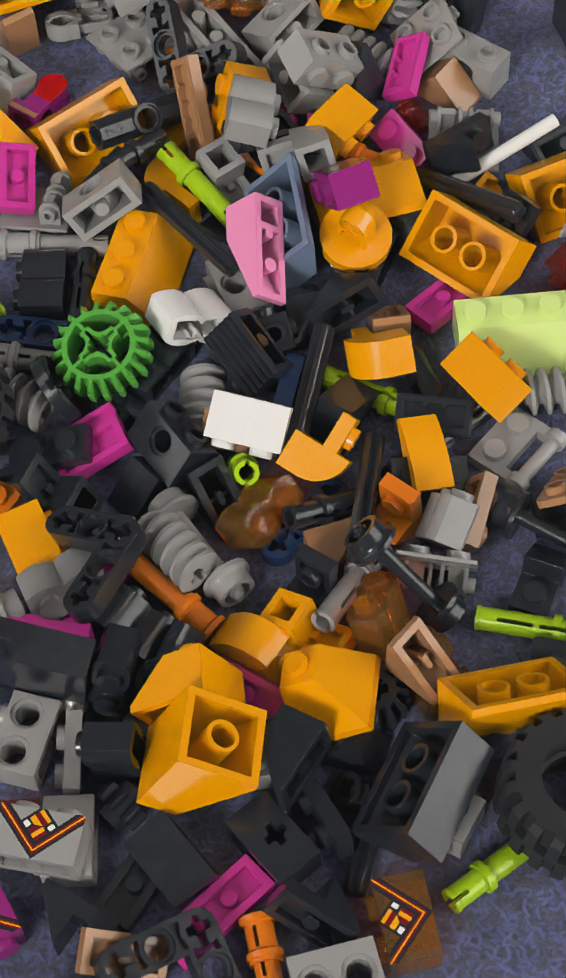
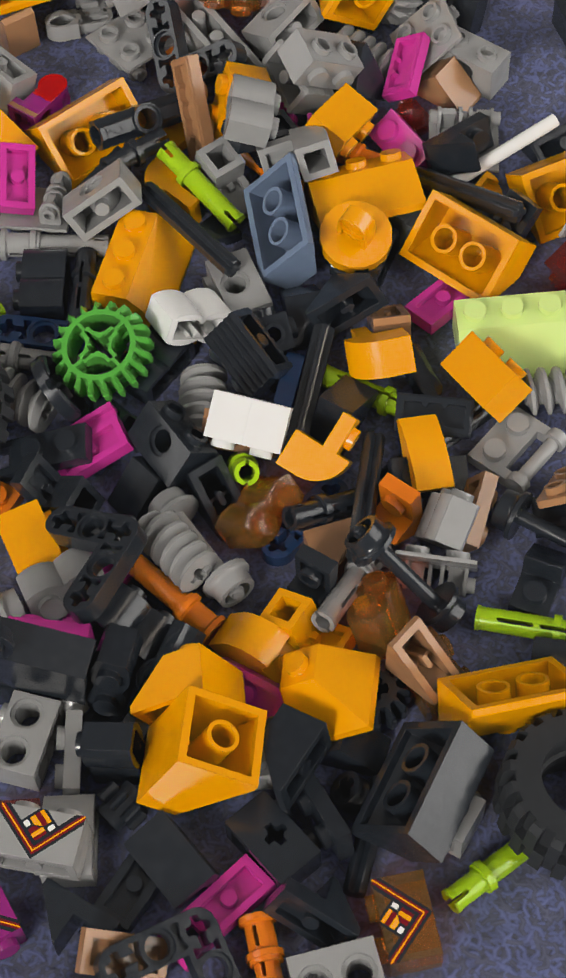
bright pink slope [226,192,286,306] -> none
magenta brick [310,157,381,211] -> none

